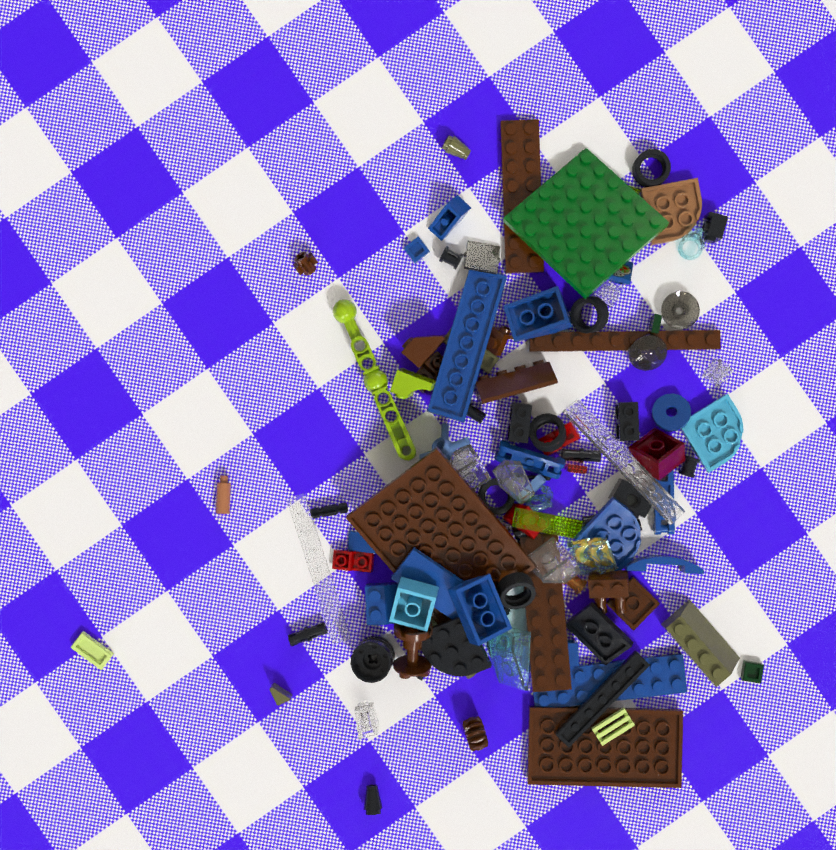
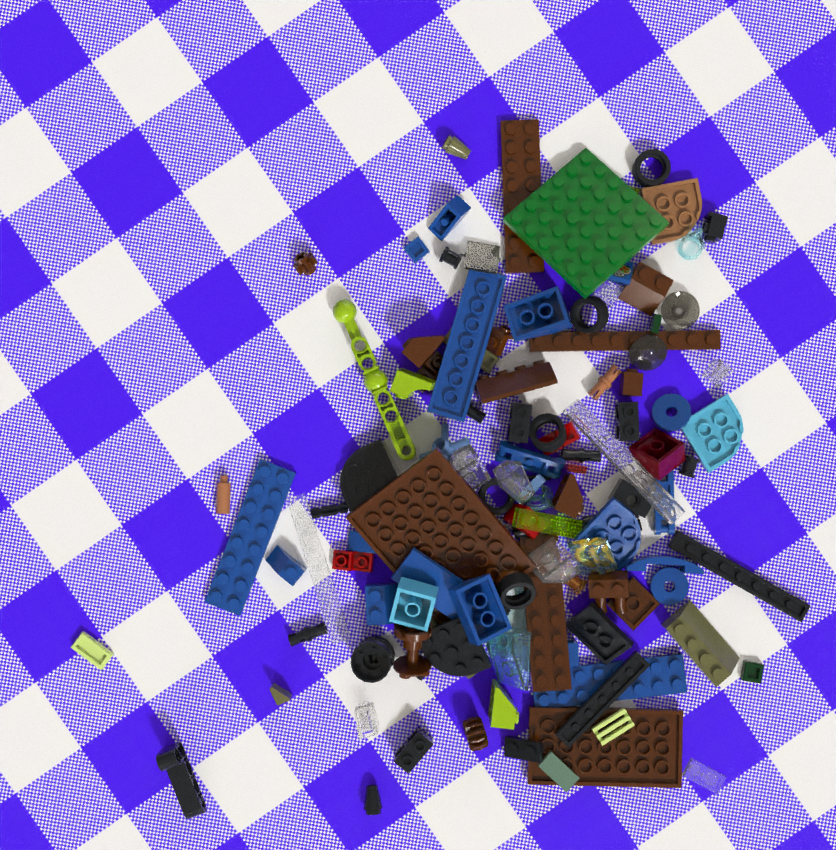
none -> black beam [156,742,207,819]
none -> blue plate [205,459,296,616]
none -> blue slope [266,545,307,586]
none -> black plate [340,439,397,512]
none -> black brick [394,726,433,774]
none -> lime slope [488,679,519,730]
none -> black plate [504,736,543,763]
none -> sand green tile [538,750,580,793]
none -> reddish brown slope [550,472,584,519]
none -> nougat pin [588,364,622,401]
none -> reddish brown slope [617,262,674,317]
none -> reddish brown brick [619,368,644,397]
none -> blue tile [650,567,689,605]
none -> black tile [667,530,811,622]
none -> clear plate [682,758,727,795]

